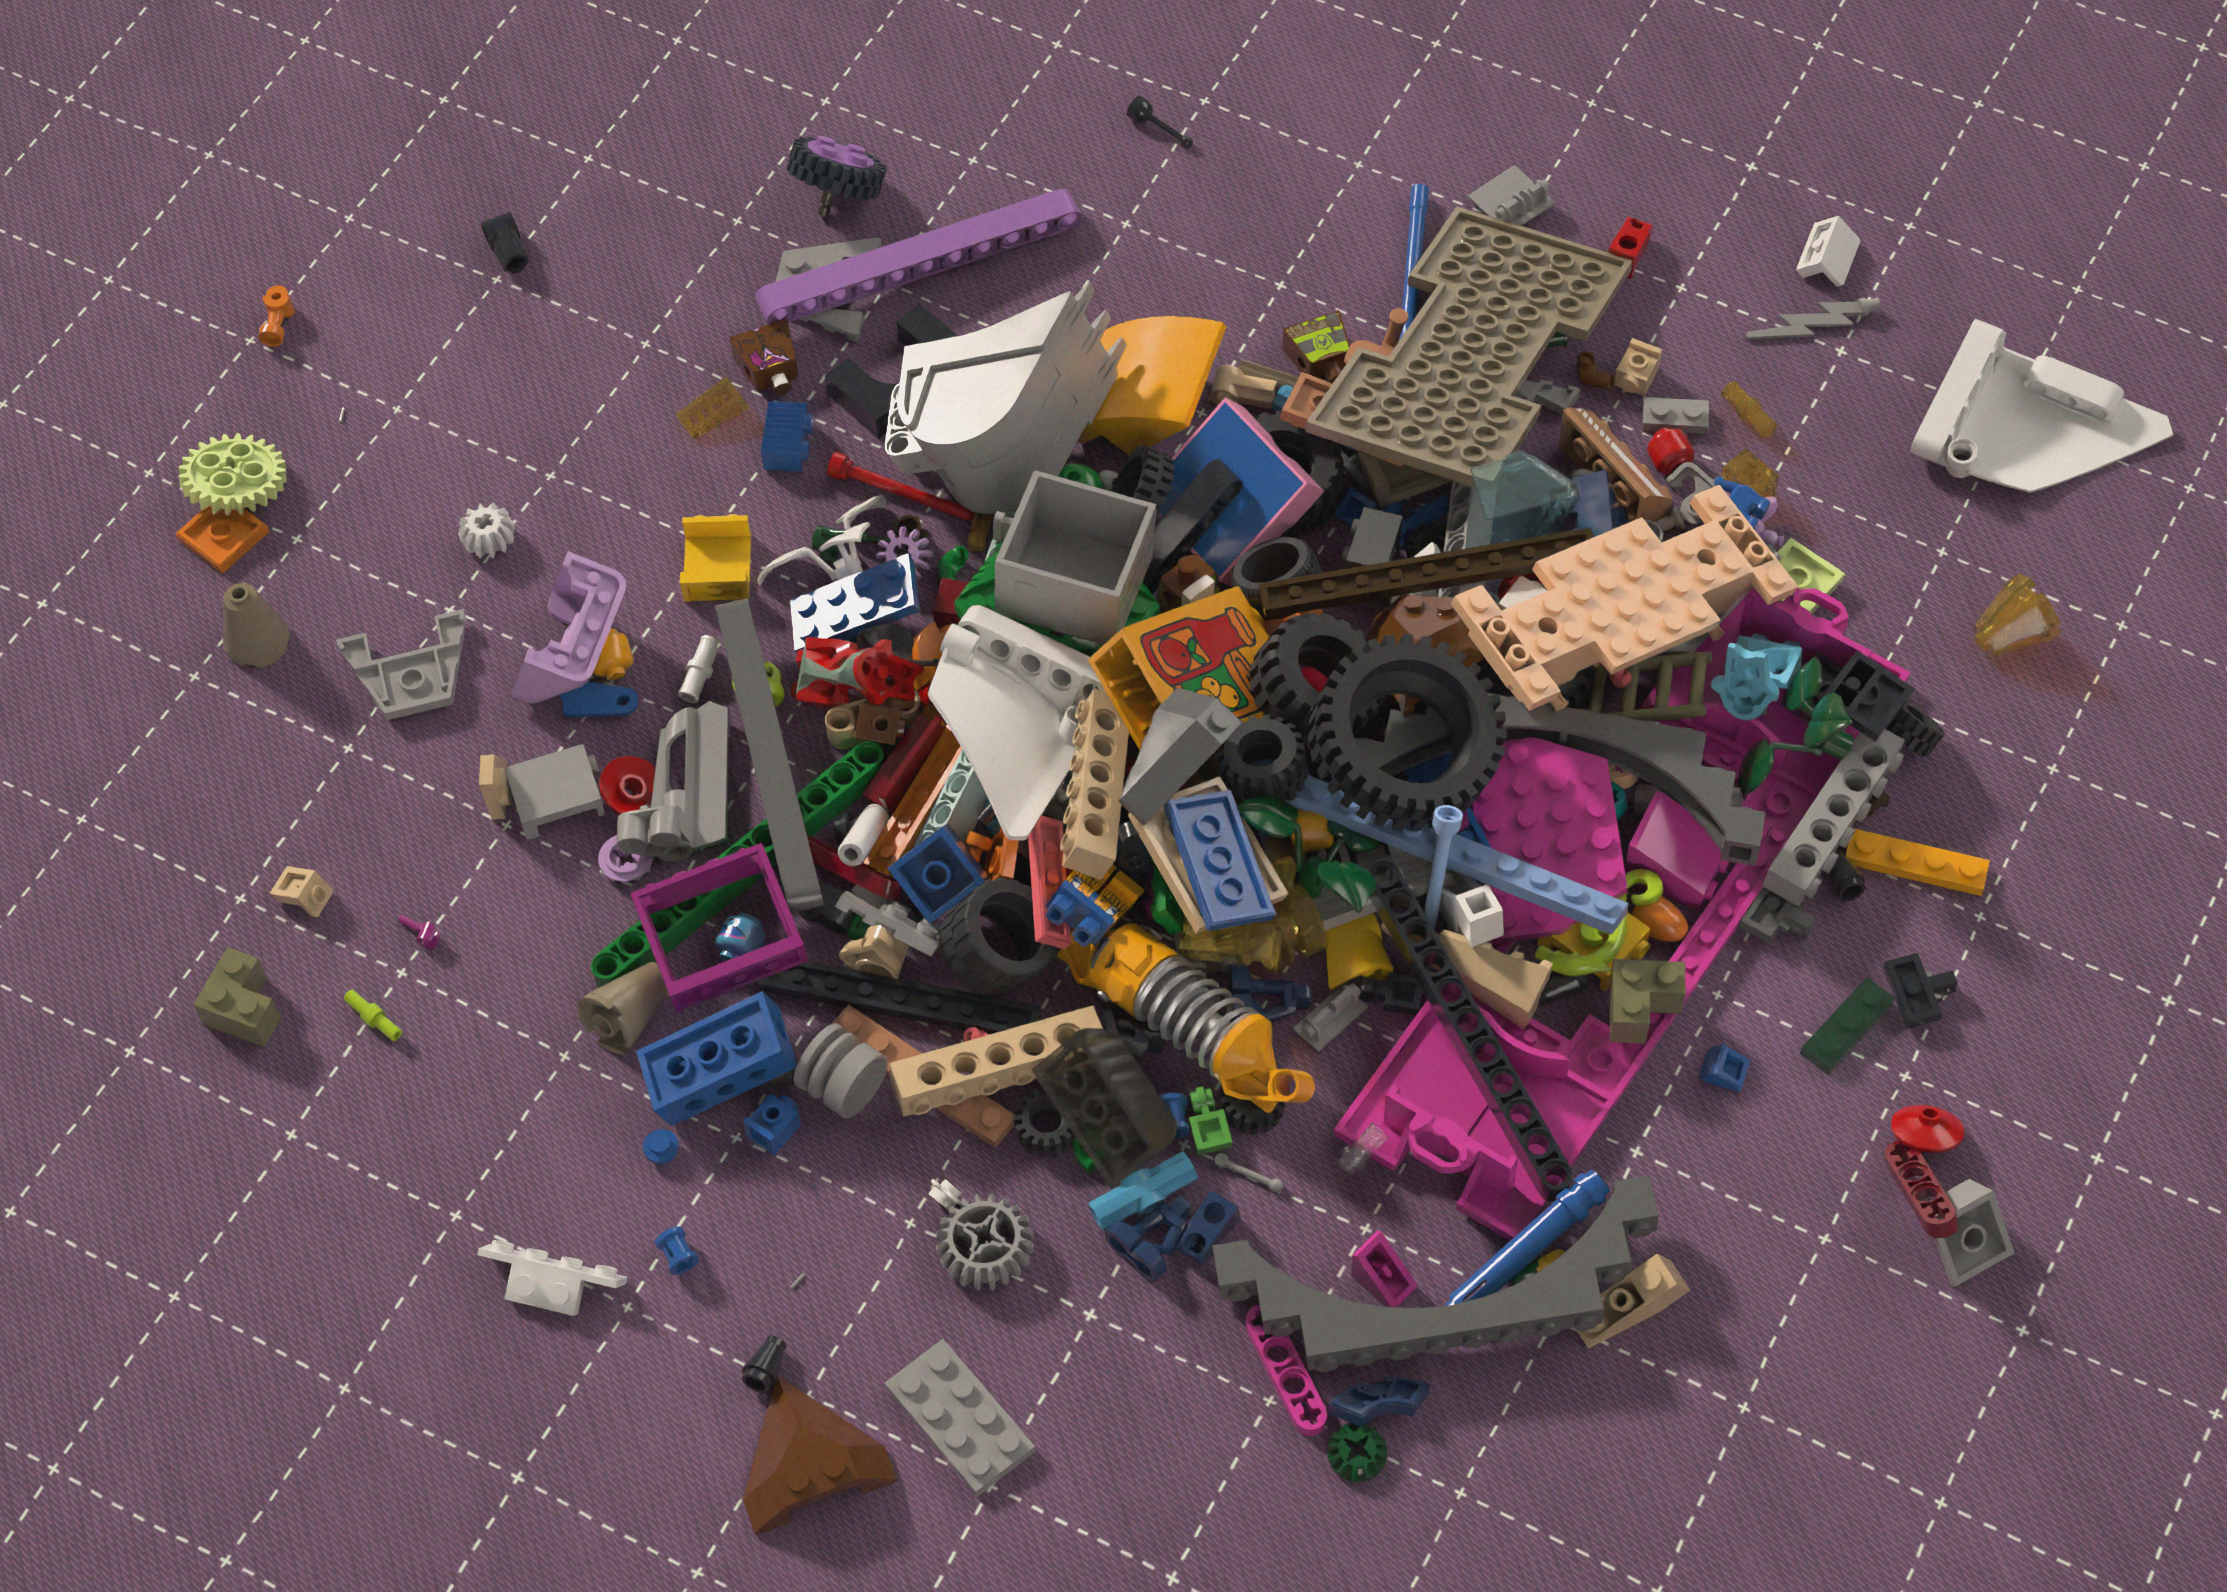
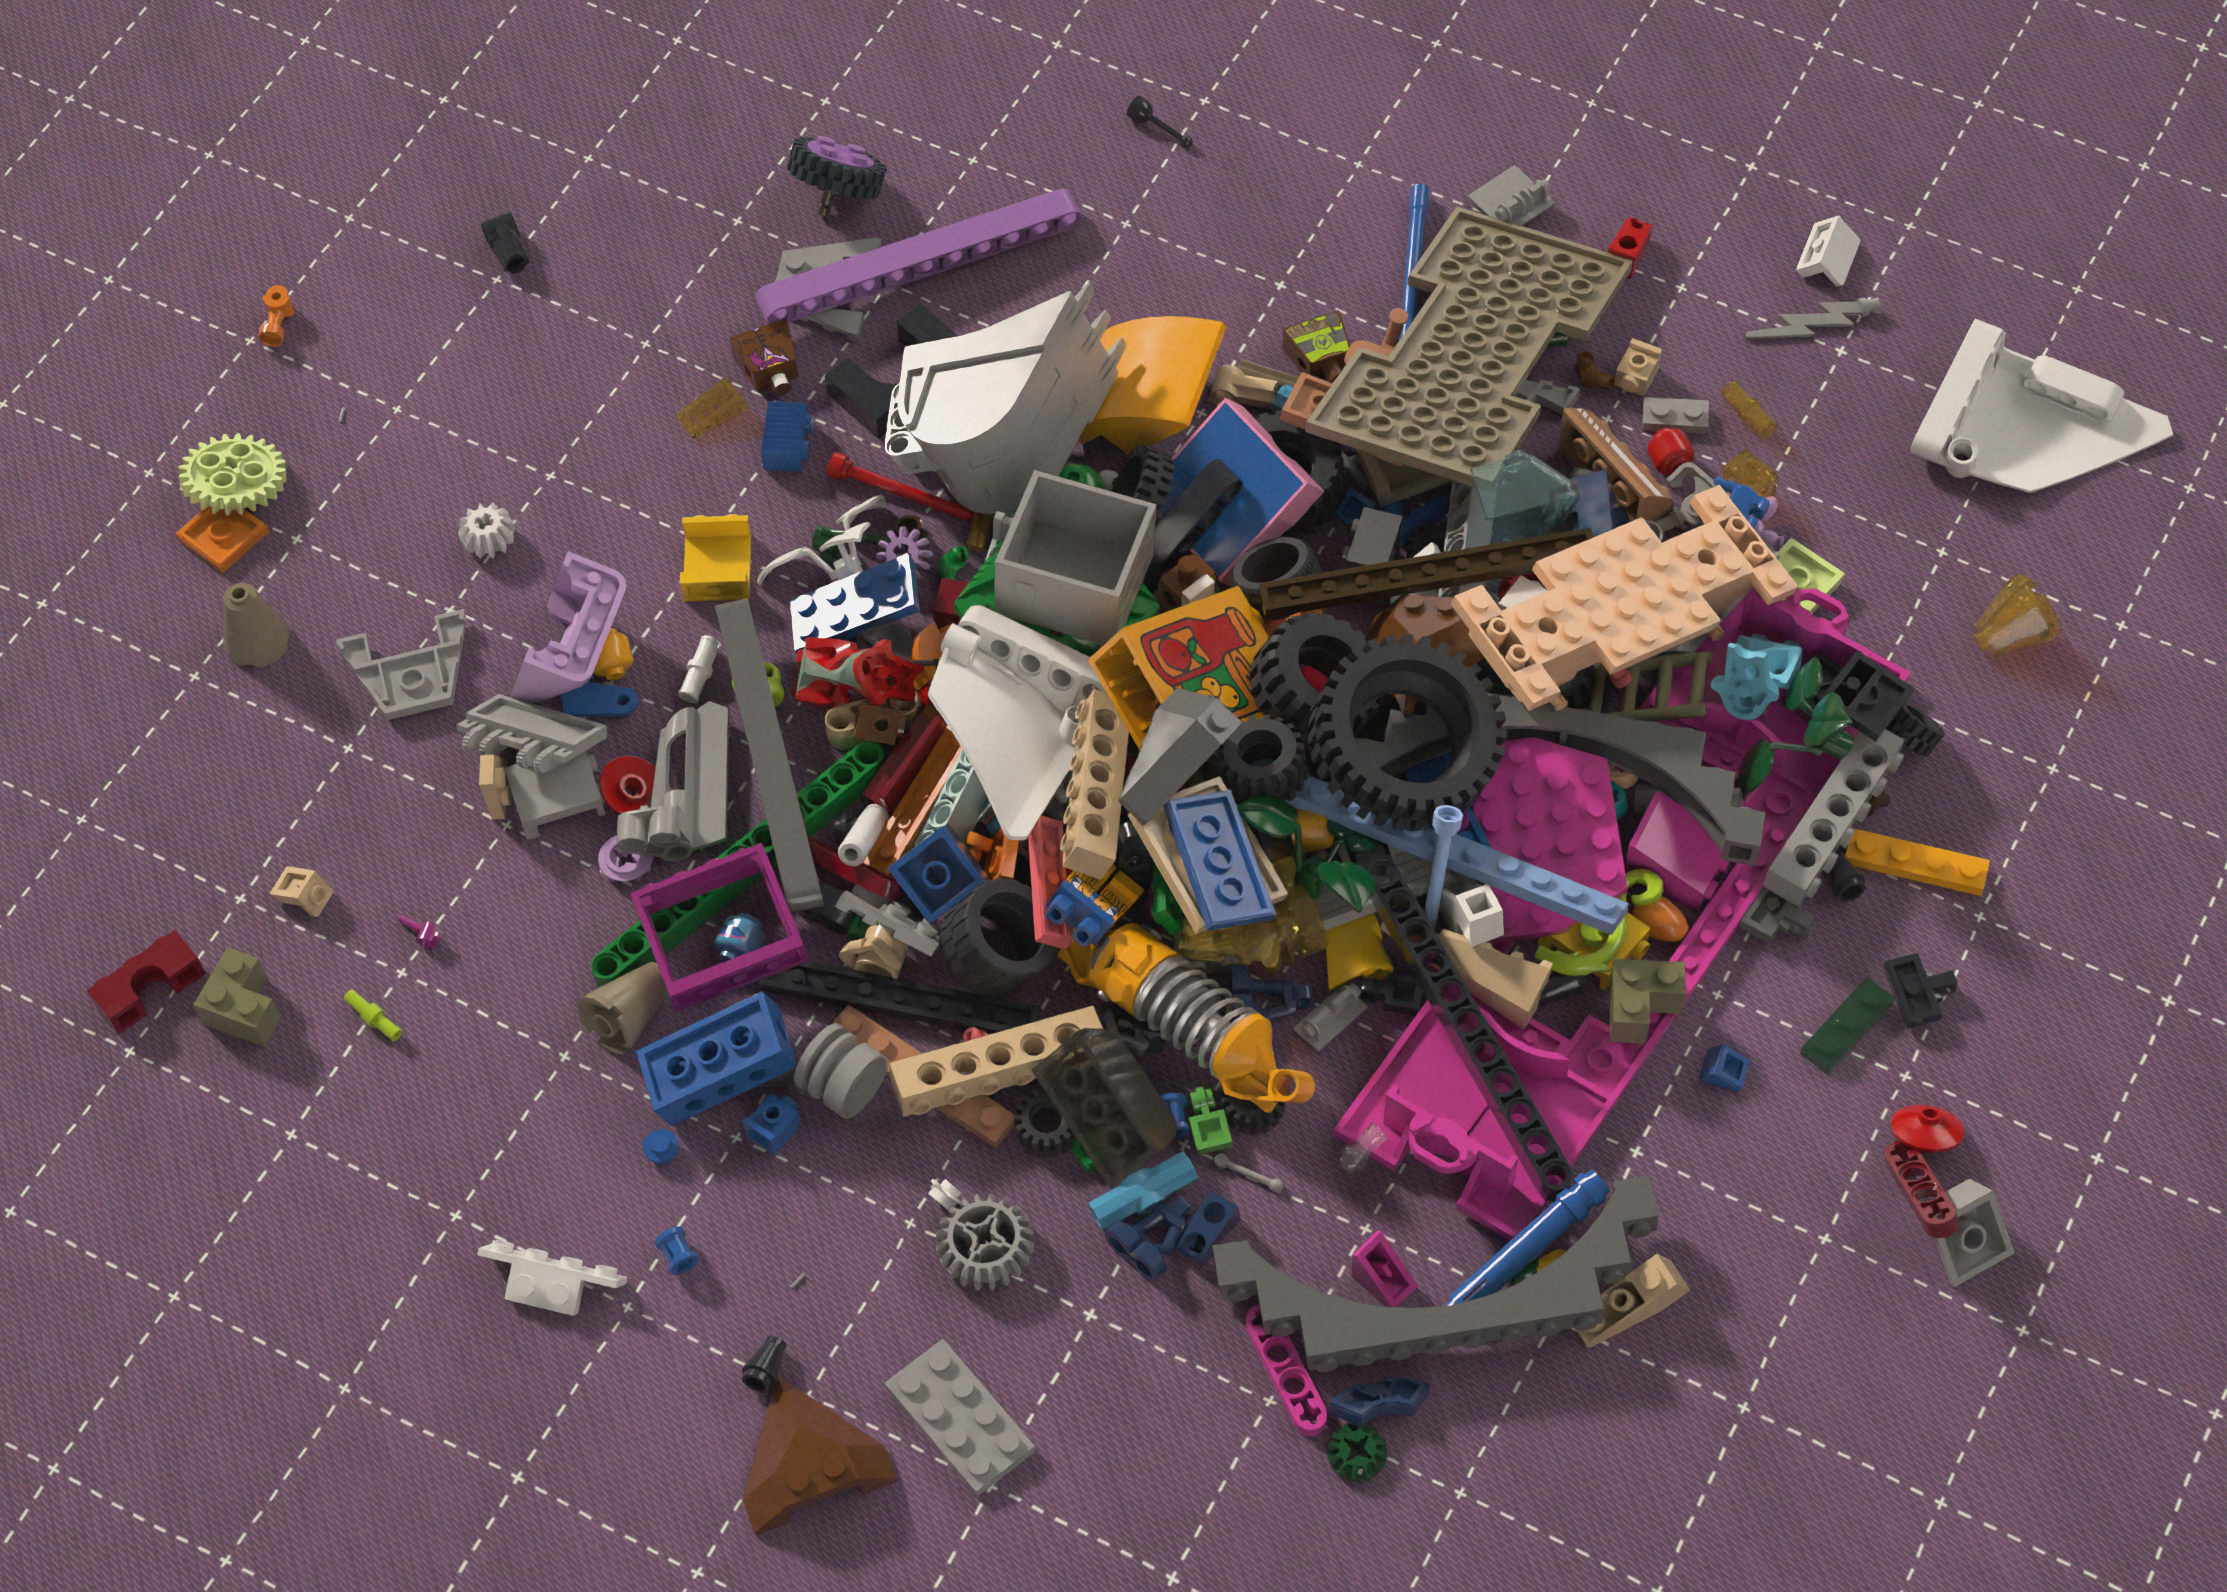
none -> dark red arch [87,930,206,1035]
none -> light grey hinge [456,694,607,774]

